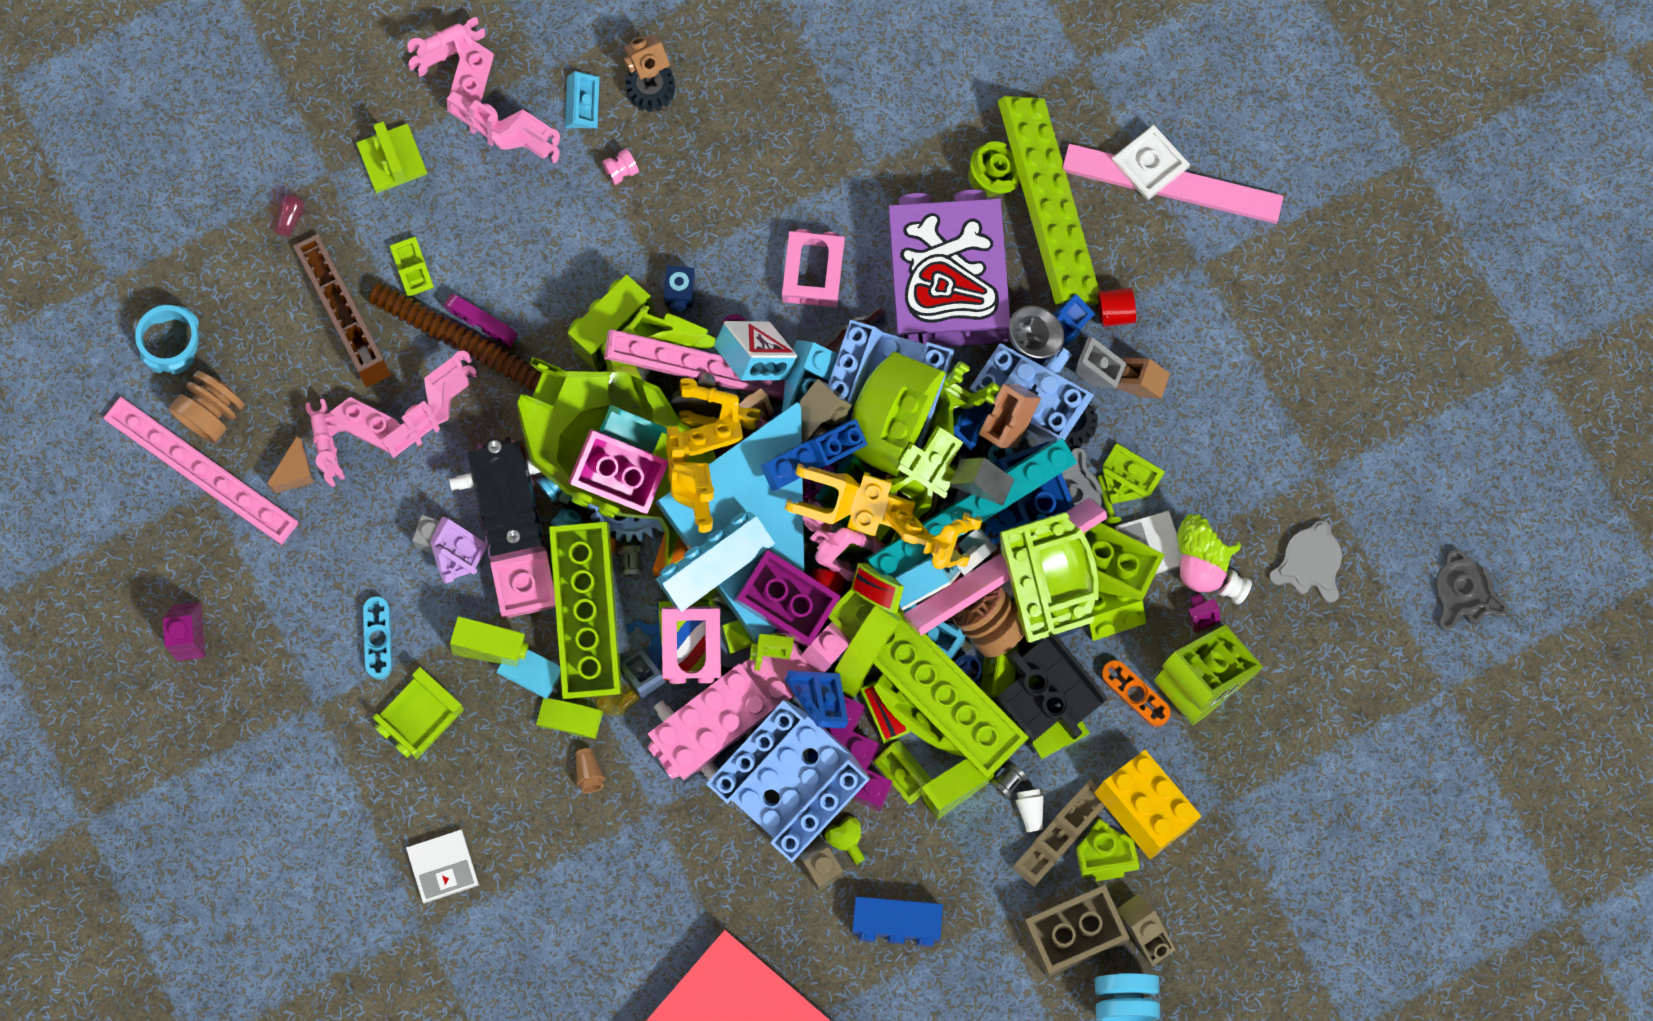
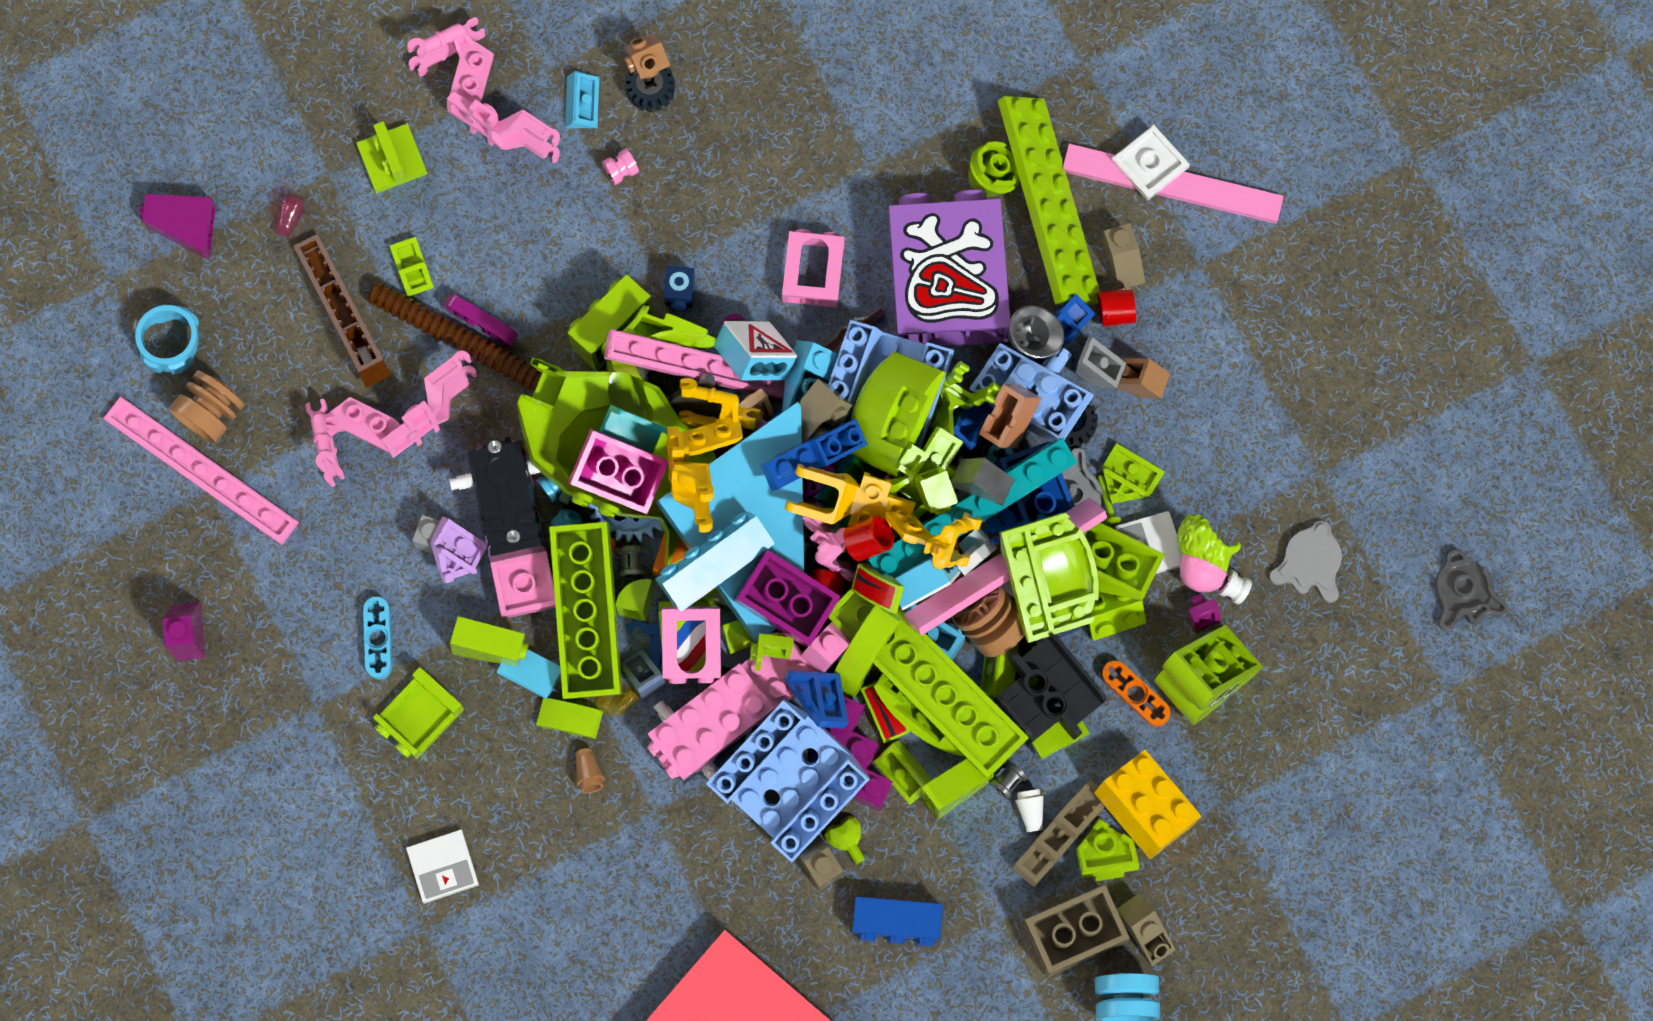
medium nougat slope [267,437,314,493] -> none
dark blue wheel [955,655,981,684] -> none
none -> magenta slope [139,194,216,258]
none -> lime brick [615,579,655,621]
none -> red piece [843,515,894,561]
none -> brick [913,466,958,514]
none -> dark tan slope [1102,223,1145,289]

